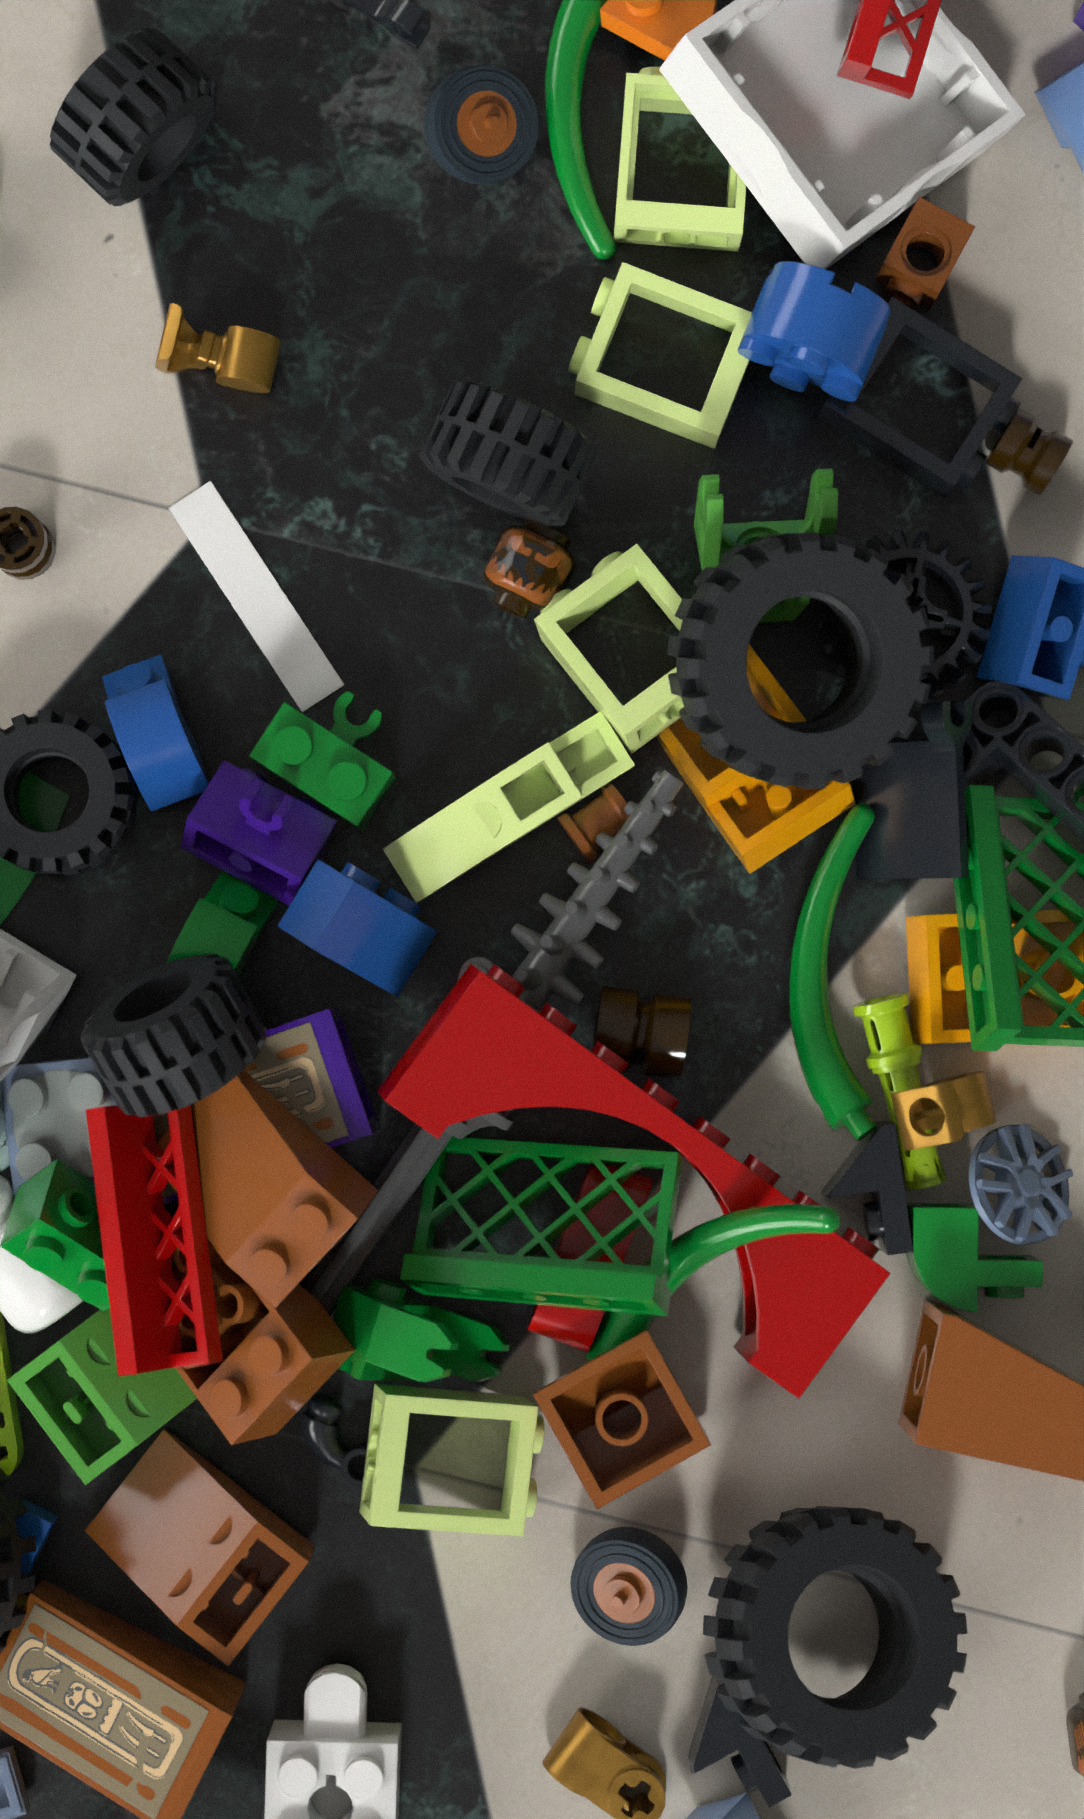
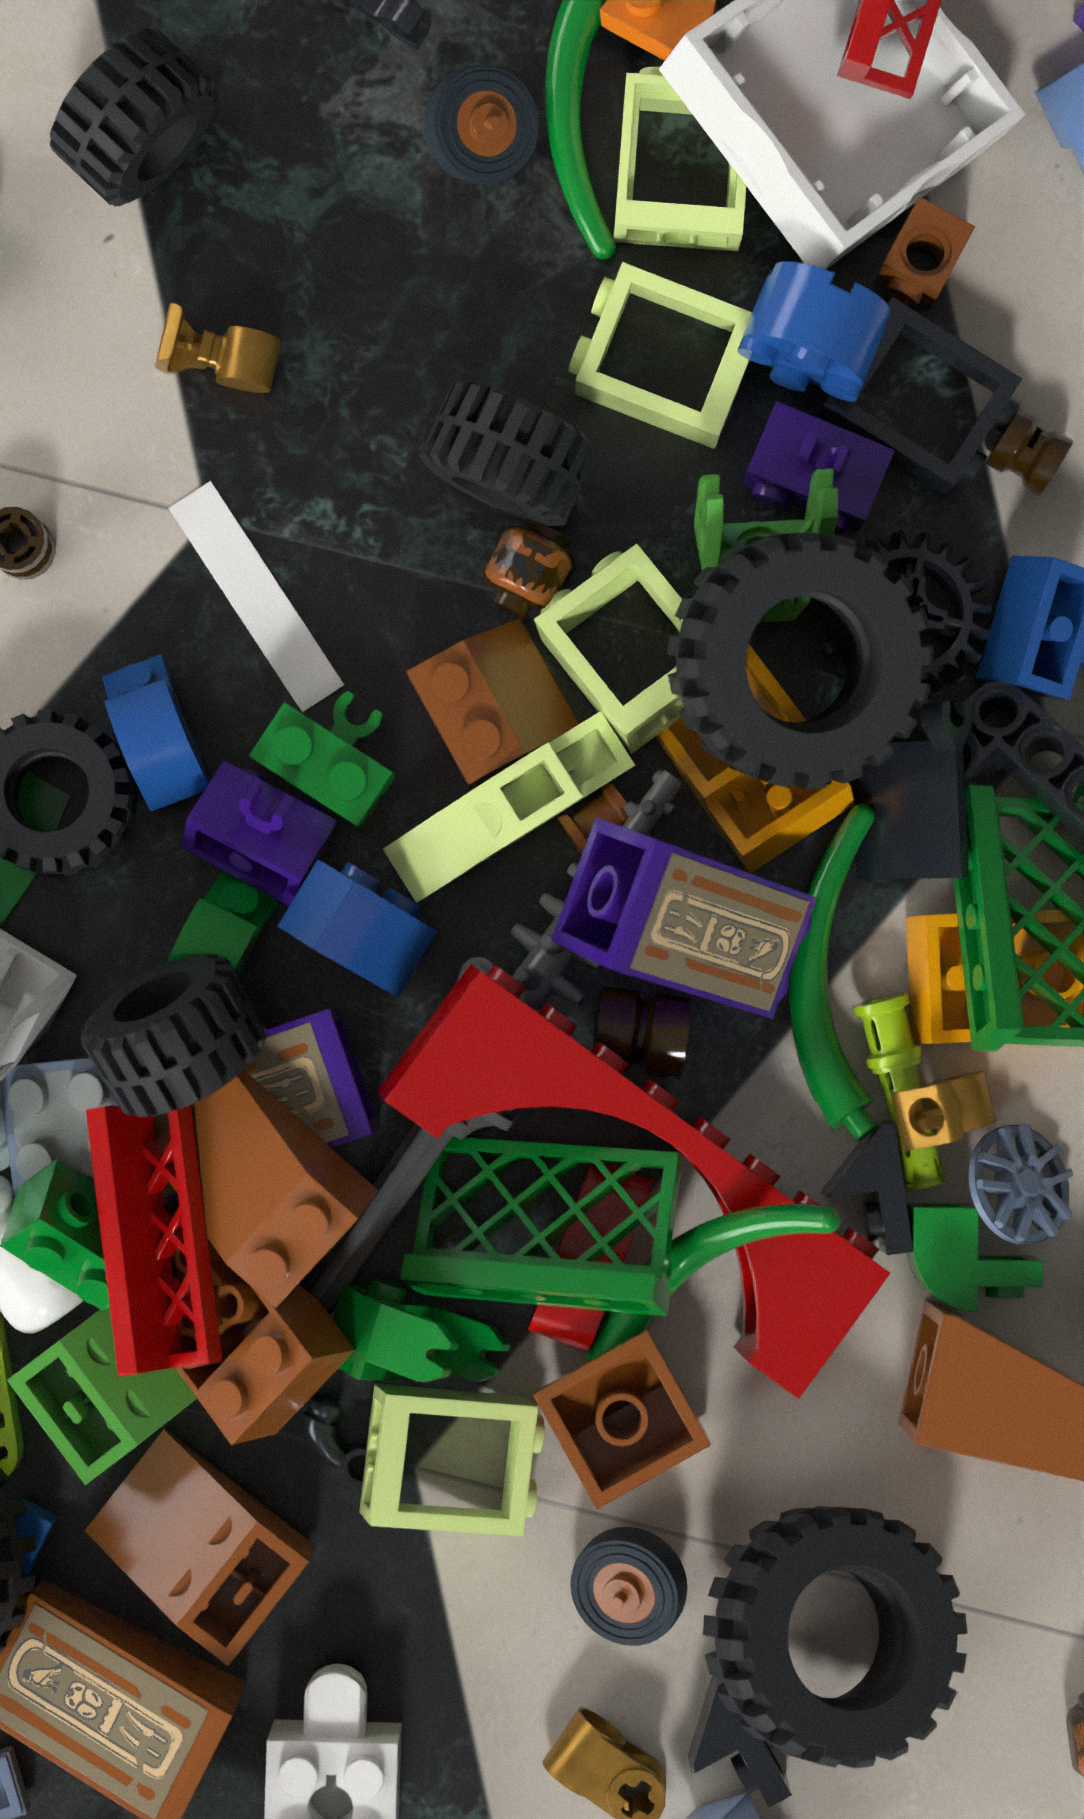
none -> dark orange slope [406,618,579,790]
none -> slope [551,817,817,1019]
none -> dark purple brick [742,401,895,534]

